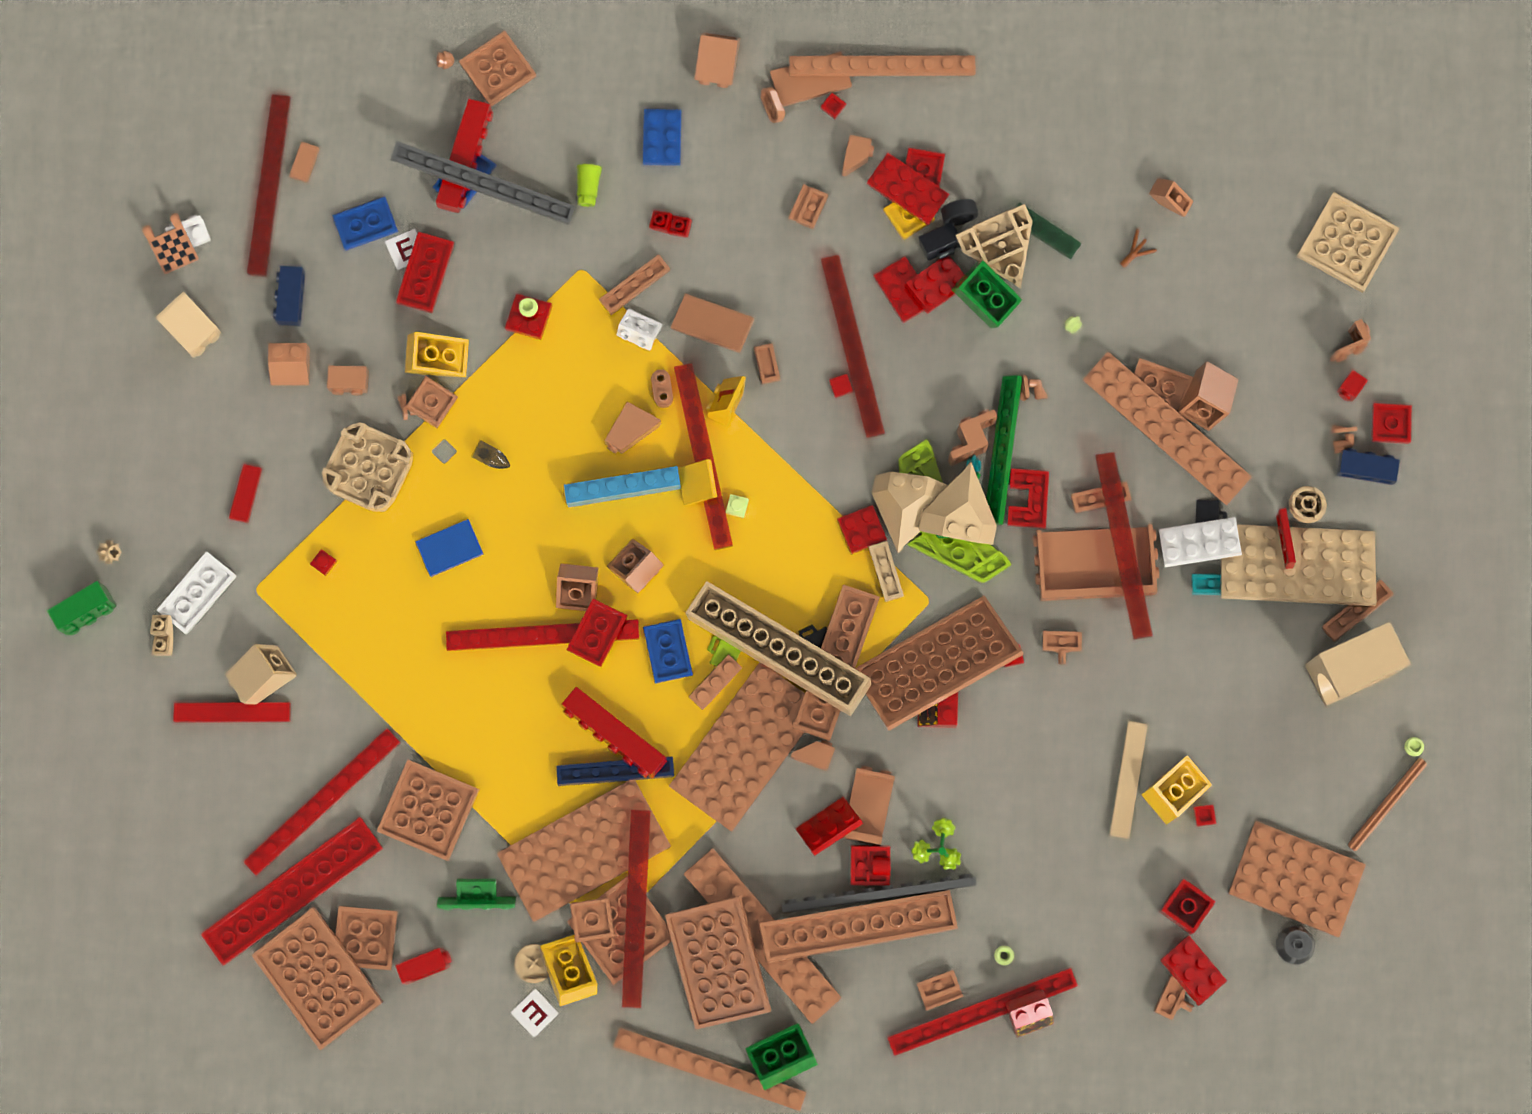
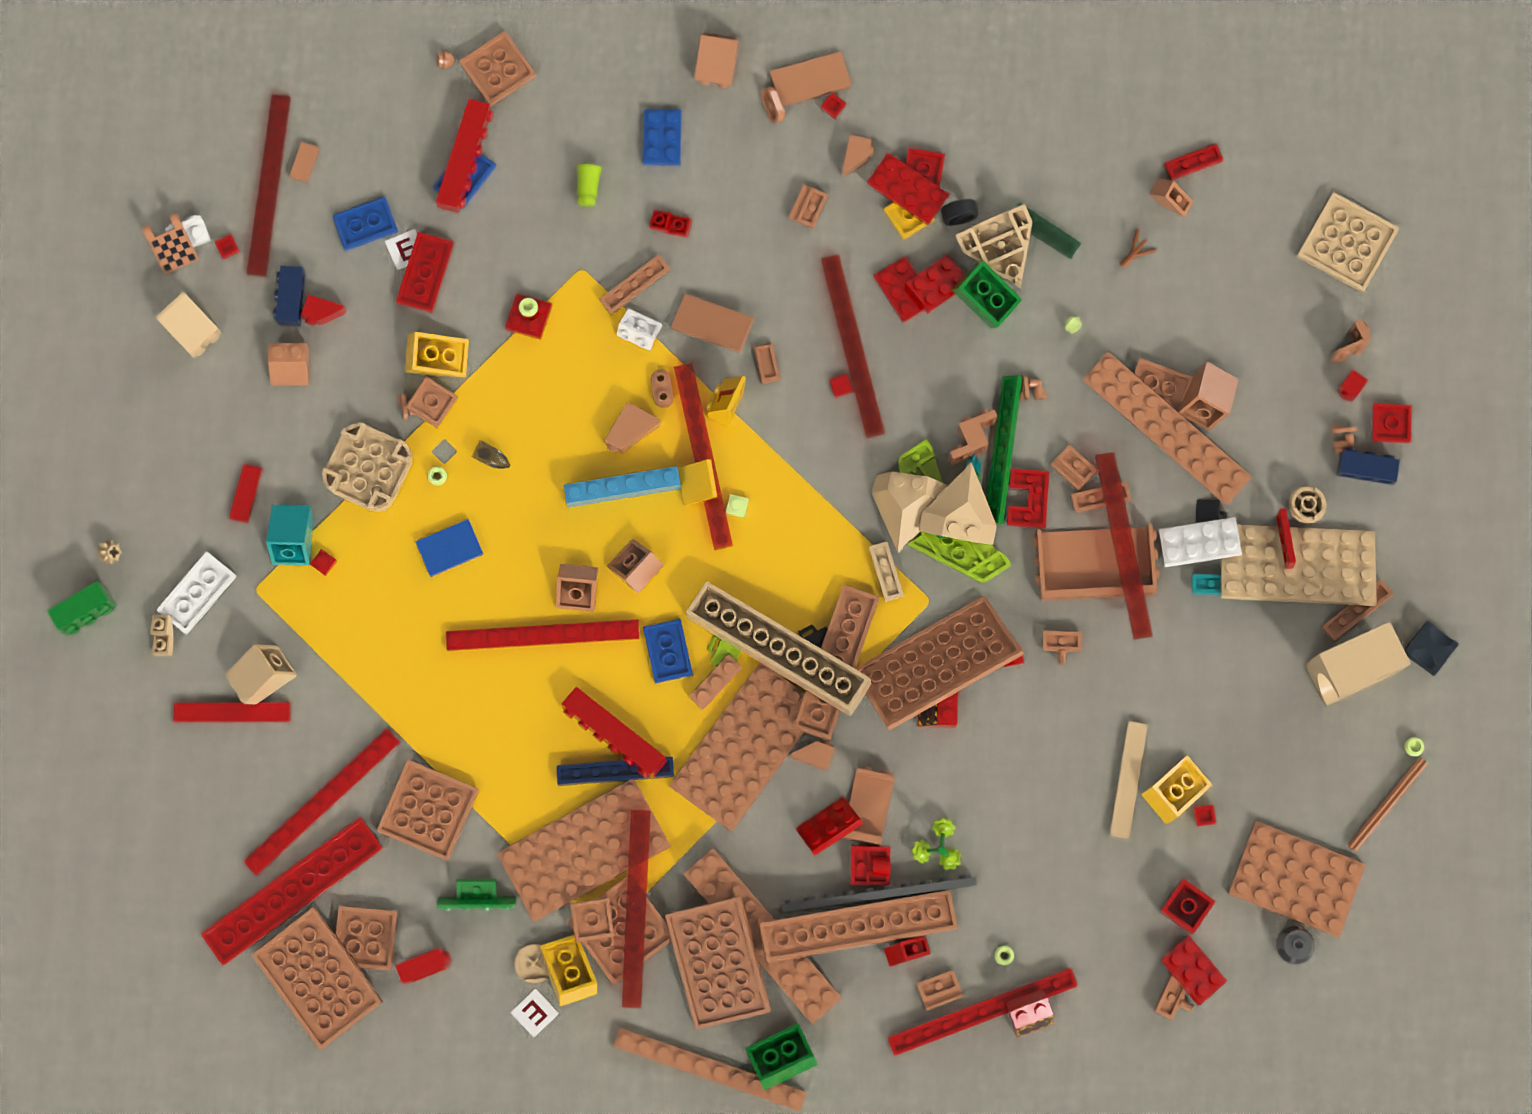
nougat brick [327,366,369,396] -> none
dark grey plate [390,141,575,225] -> none
red plate [566,599,628,668] -> none
nougat plate [789,55,976,76] -> none
red plate [837,505,887,555] -> none
black piece [918,222,960,261] -> none
none -> red plate [214,234,240,260]
none -> teal slope [266,504,313,565]
none -> red slope [301,294,347,326]
none -> yellowish green plate [428,466,447,486]
none -> red slope [883,935,931,967]
none -> nougat plate [1050,445,1097,491]
none -> red tile [1164,143,1223,180]
none -> black brick [1404,621,1459,676]

